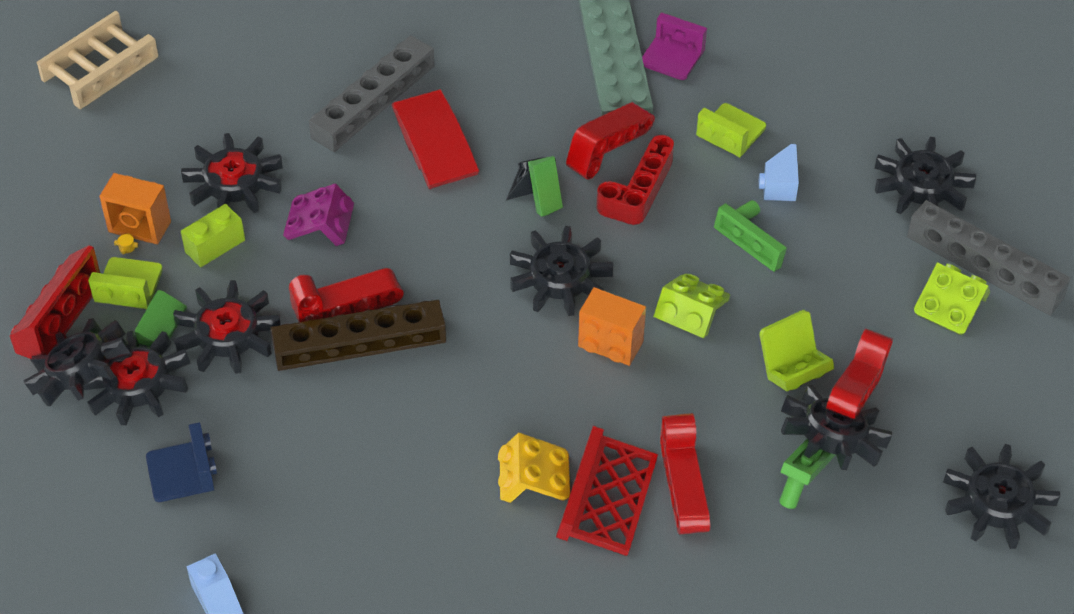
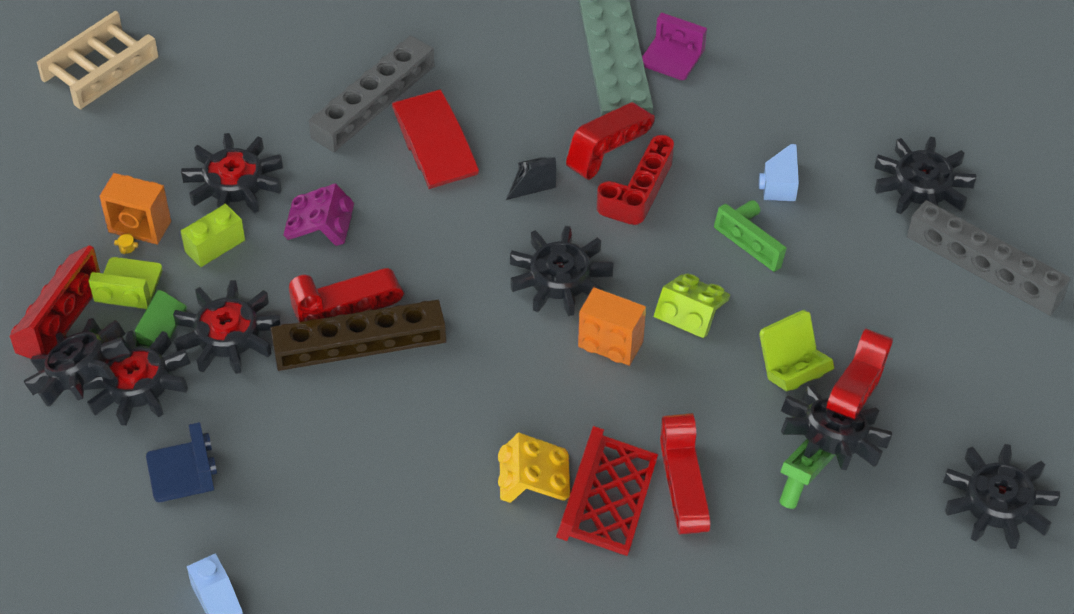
bright green slope [528,156,563,217] -> none
lime bracket [696,103,766,157] -> none
lime bracket [914,263,990,335] -> none

